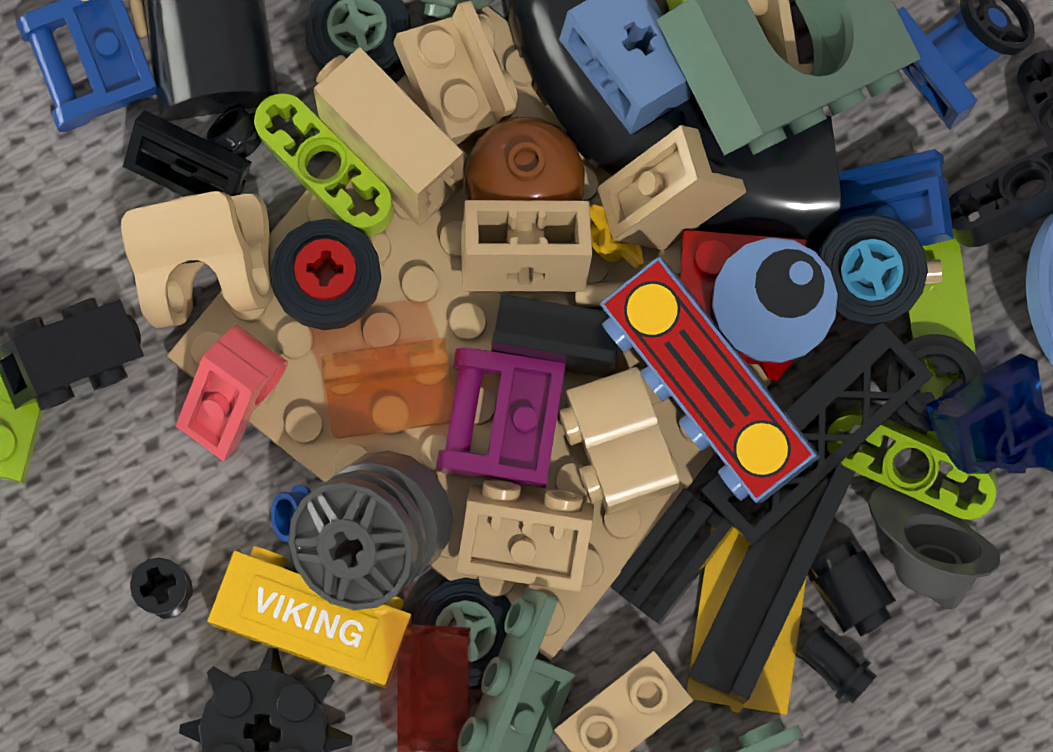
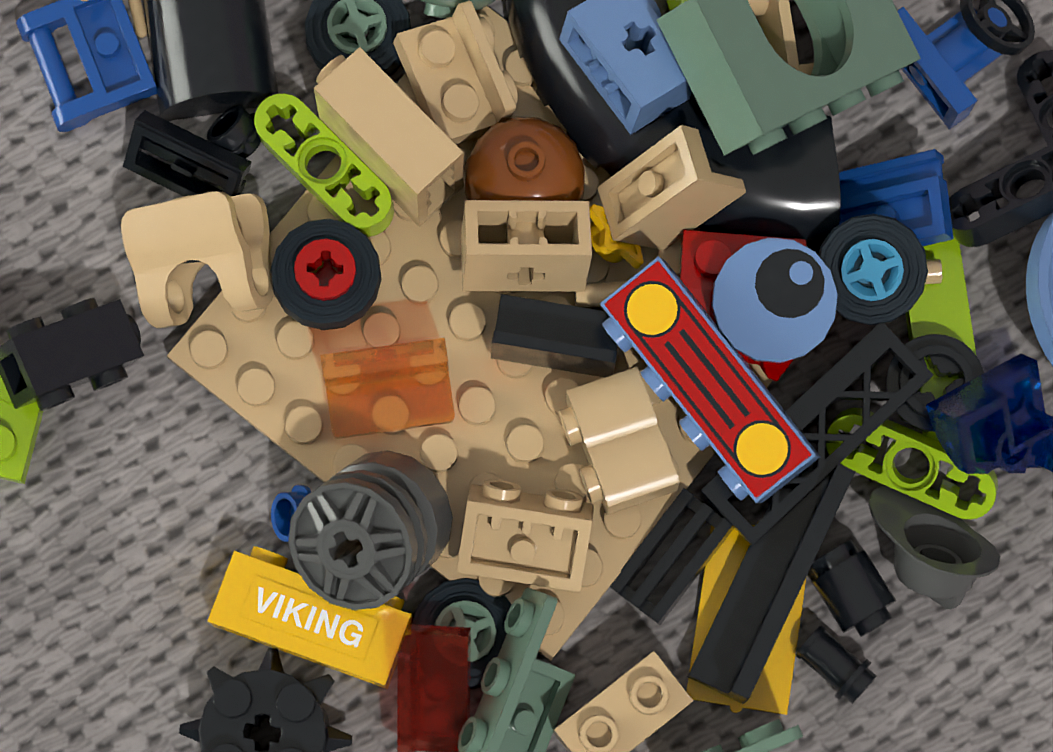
black bush [130,557,194,619] -> none
coral plate [175,325,288,462] -> none
magenta plate [435,348,566,488] -> none

